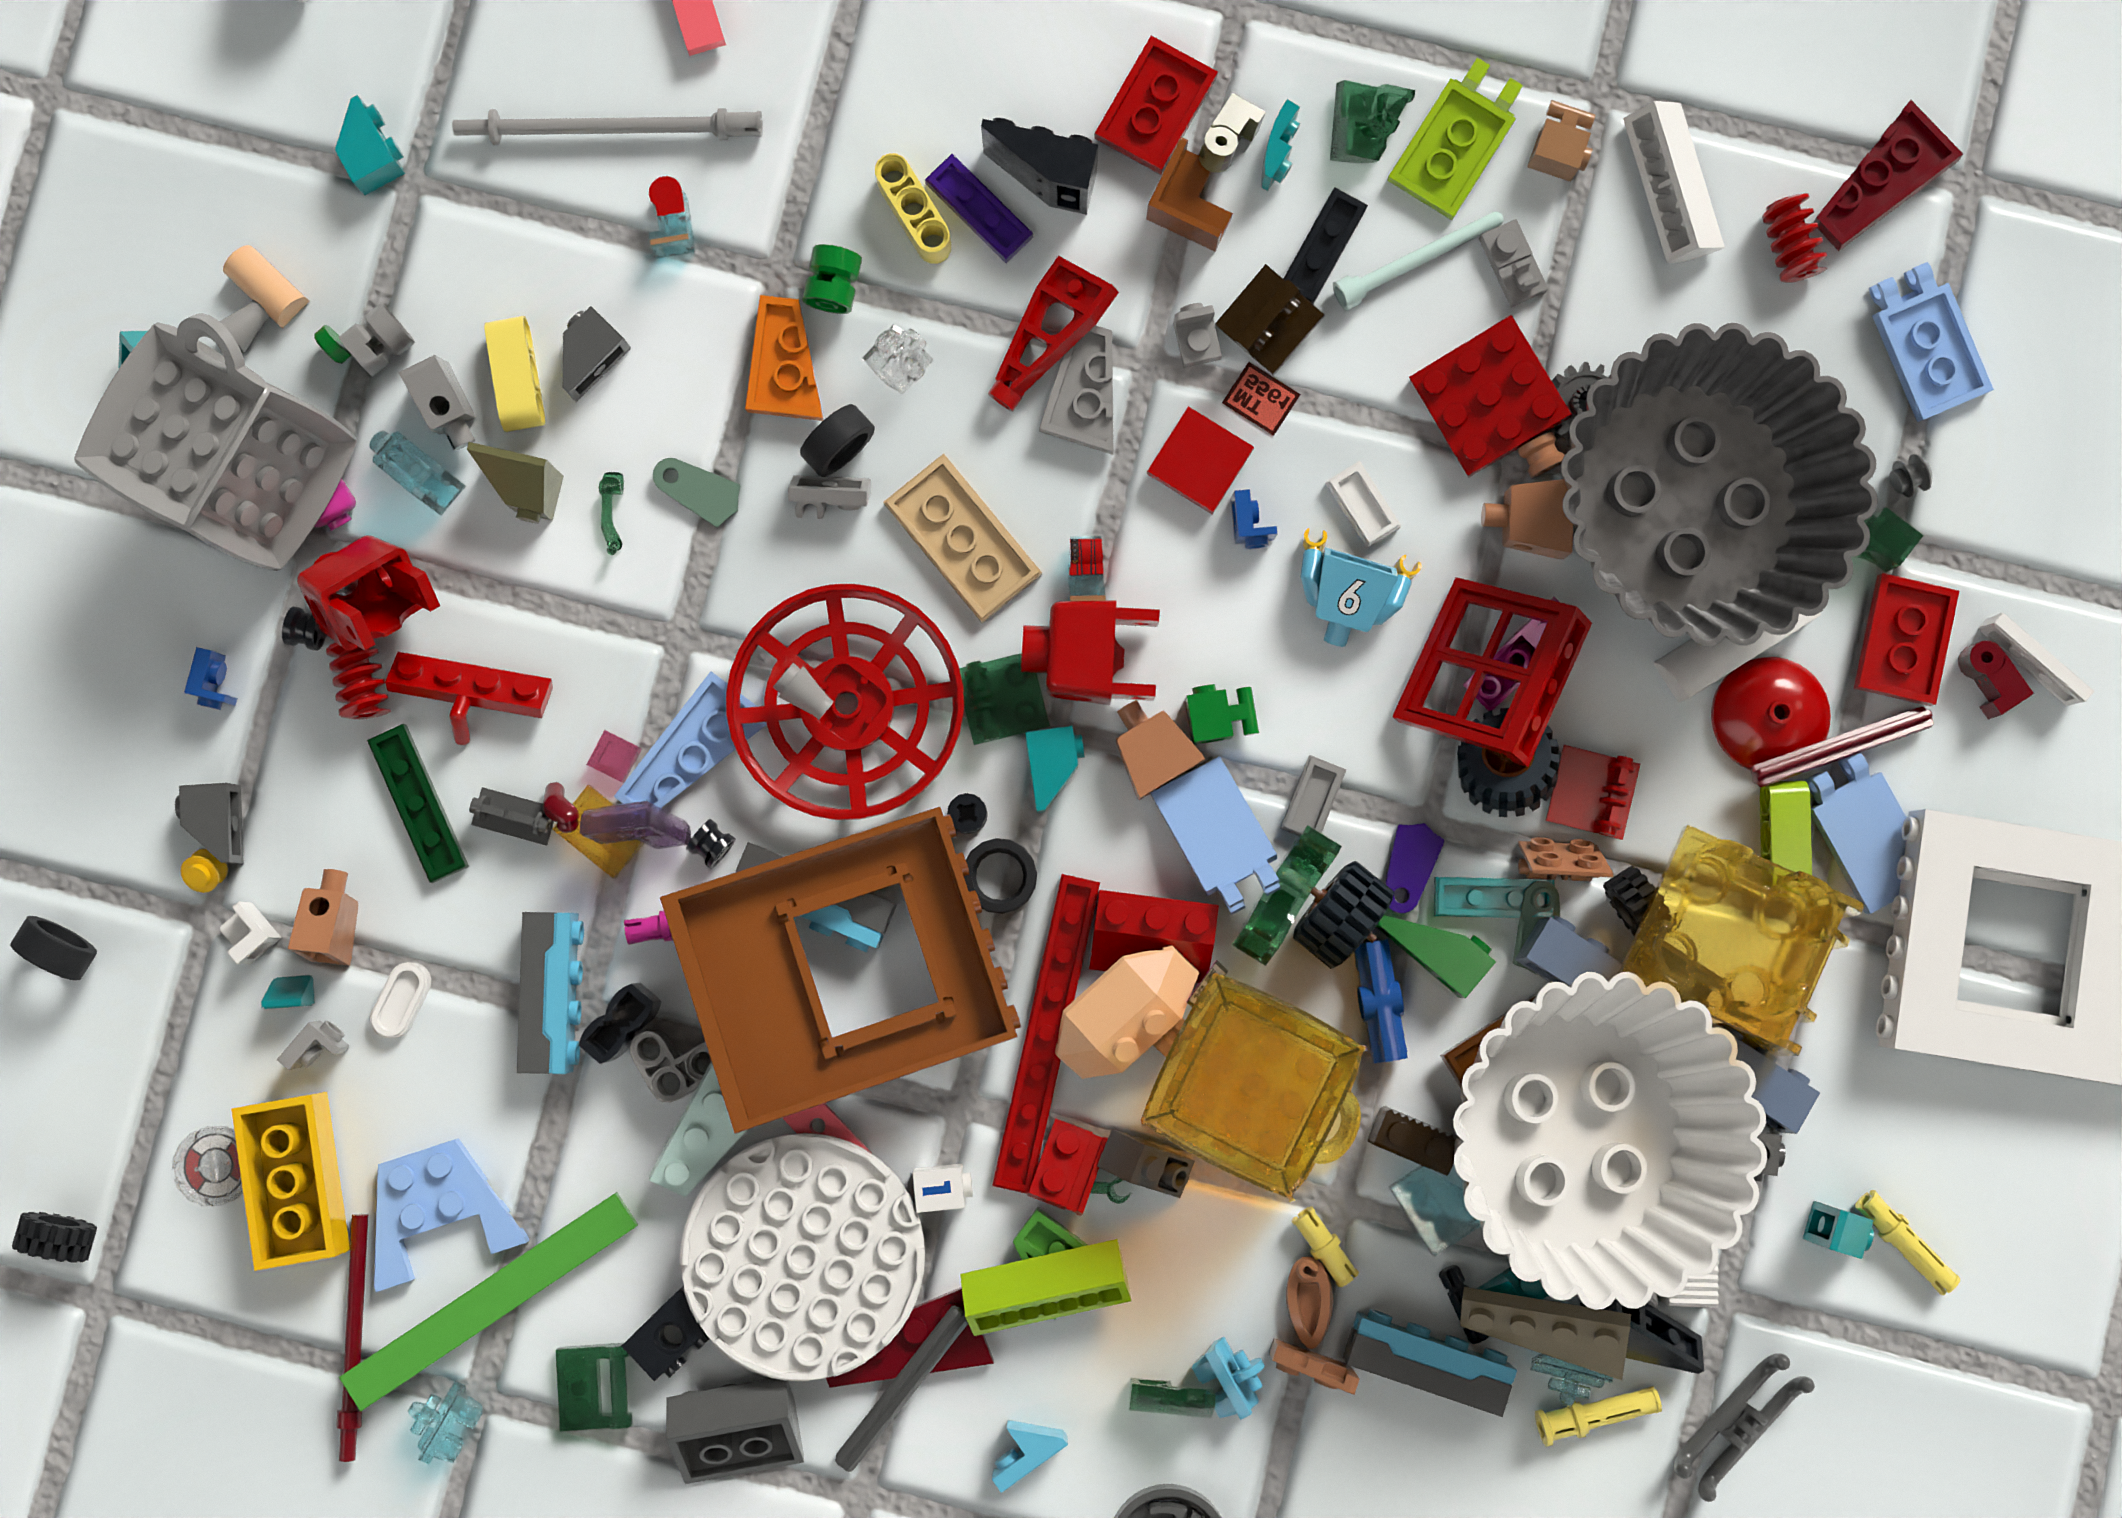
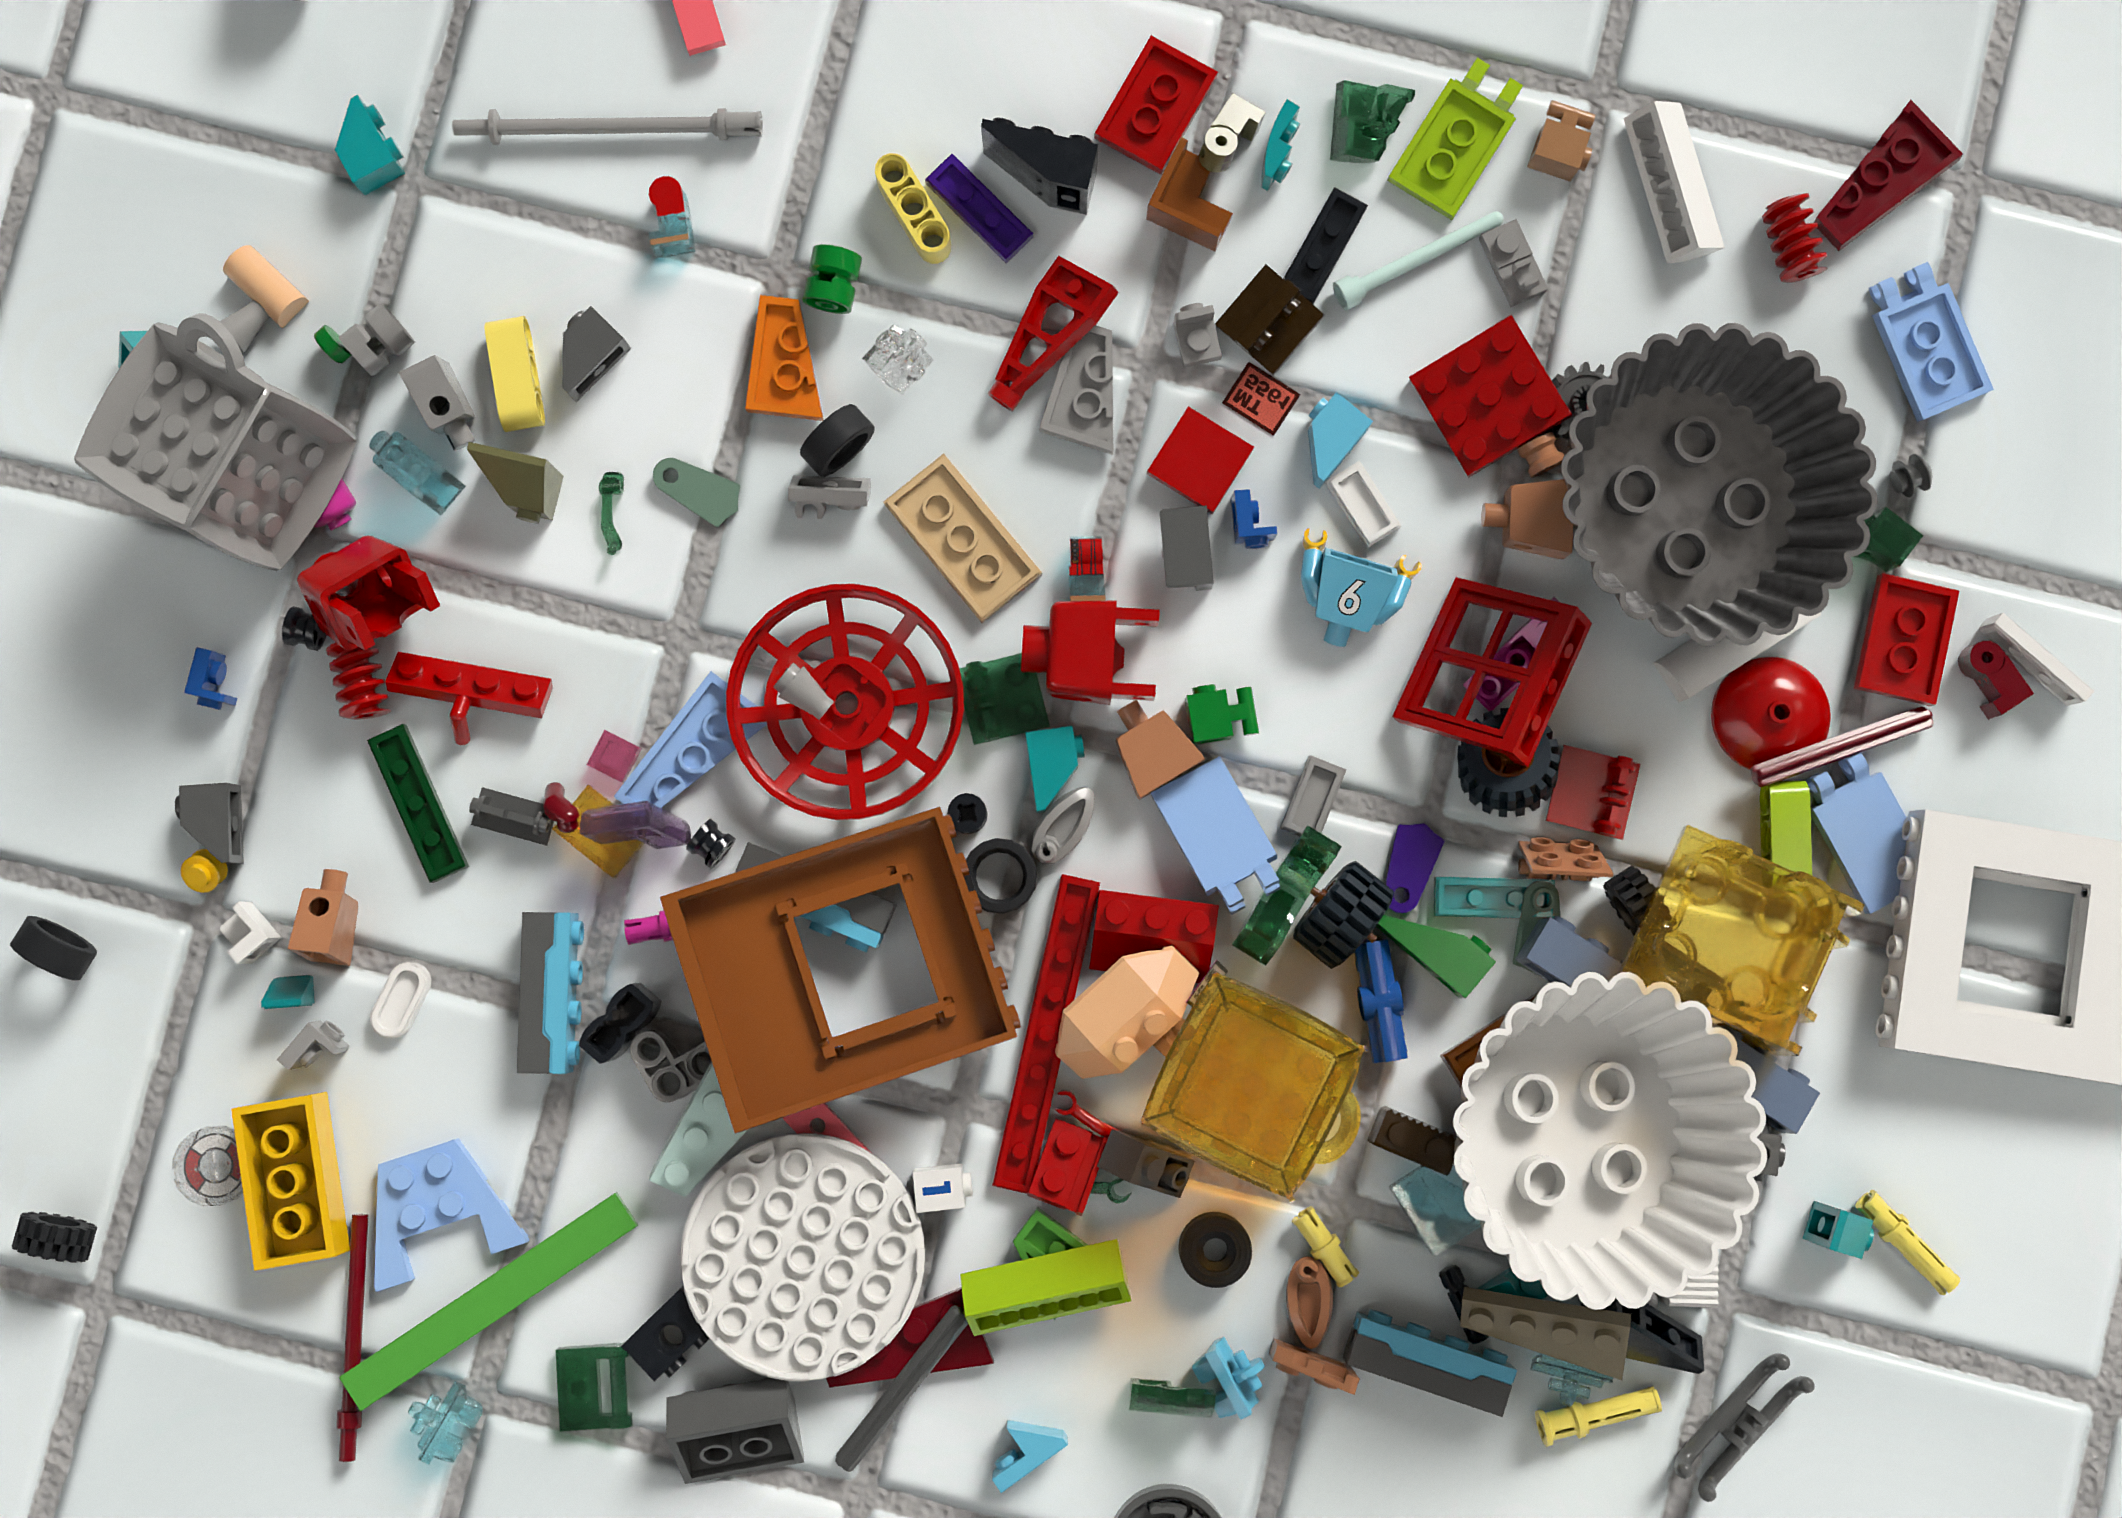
none -> light grey arm [1031,787,1094,864]
none -> red piece [1055,1090,1119,1137]
none -> dark grey panel [1159,506,1214,591]
none -> black tyre [1178,1212,1252,1288]
none -> medium azure slope [1308,392,1373,489]

